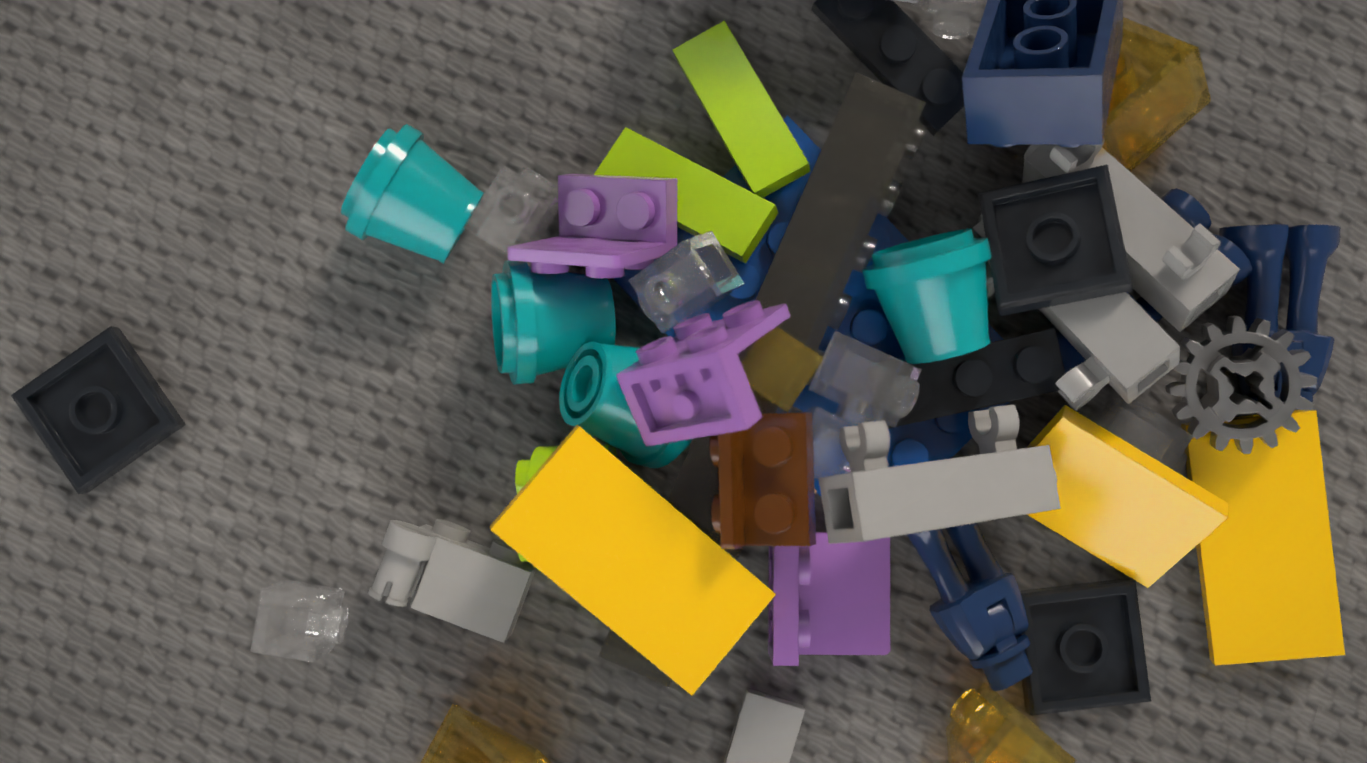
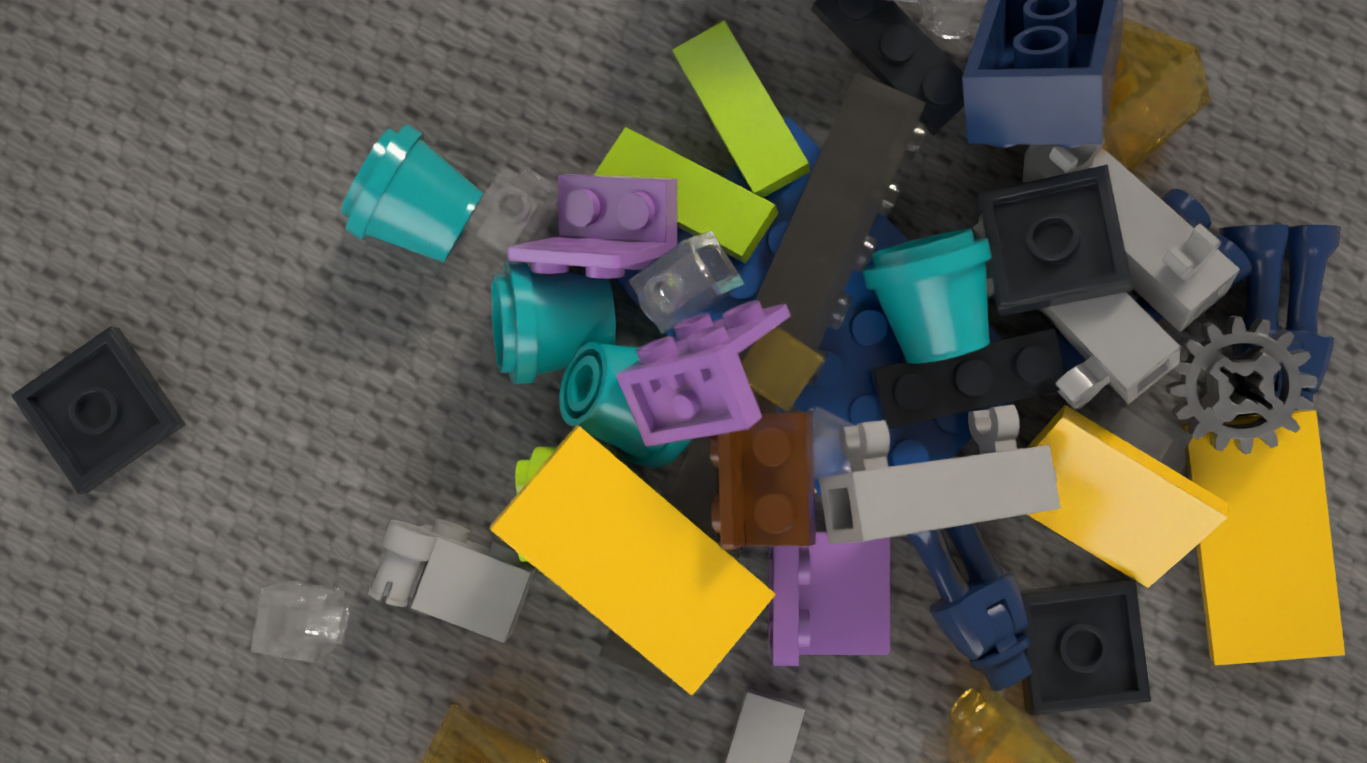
clear brick [809,331,922,427] -> none

